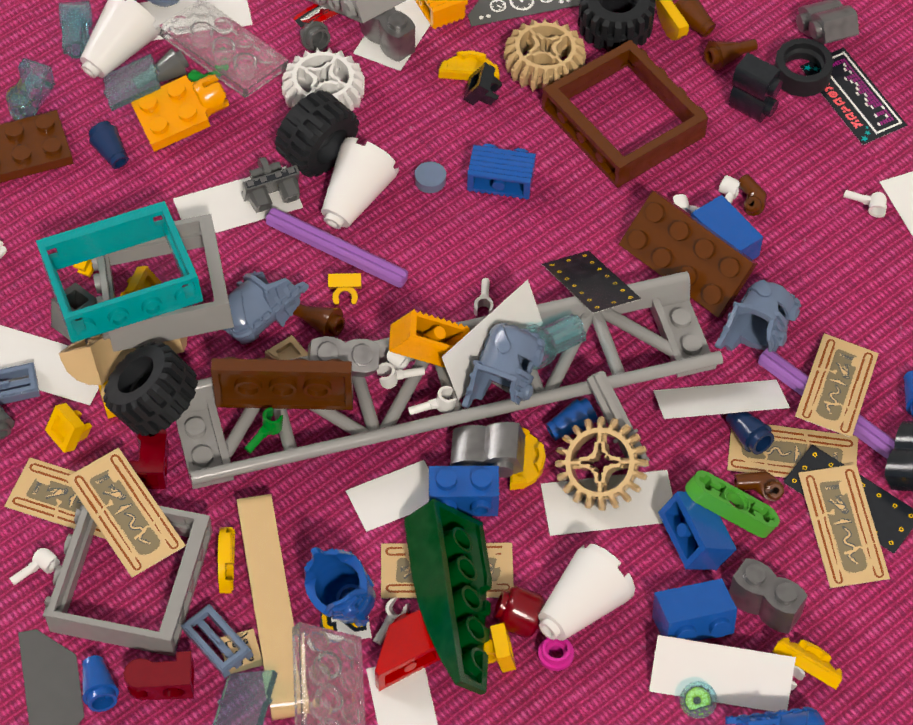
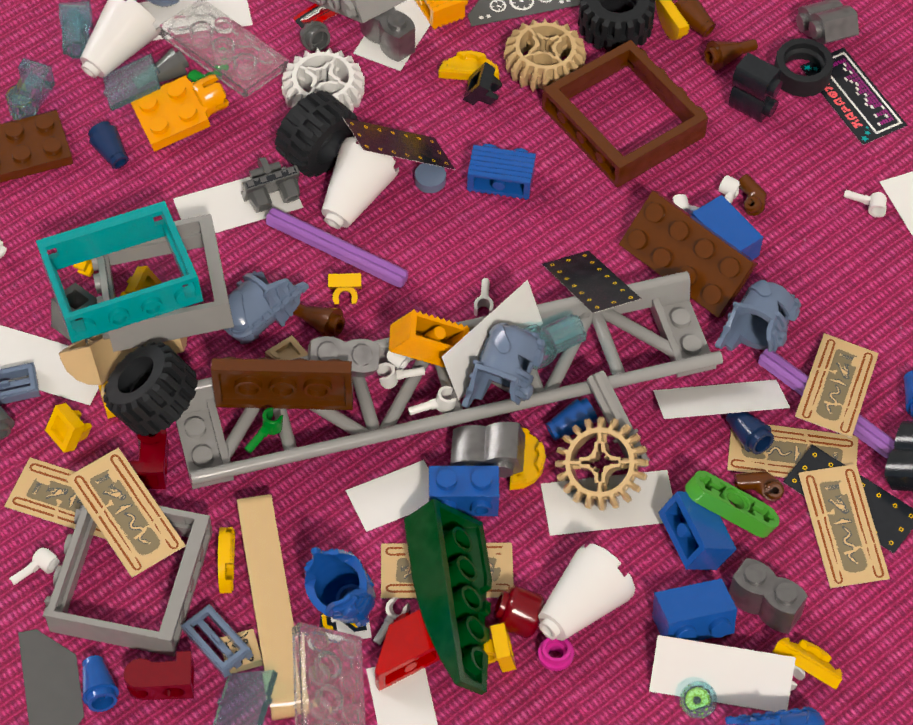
none -> sticker [343,118,456,170]

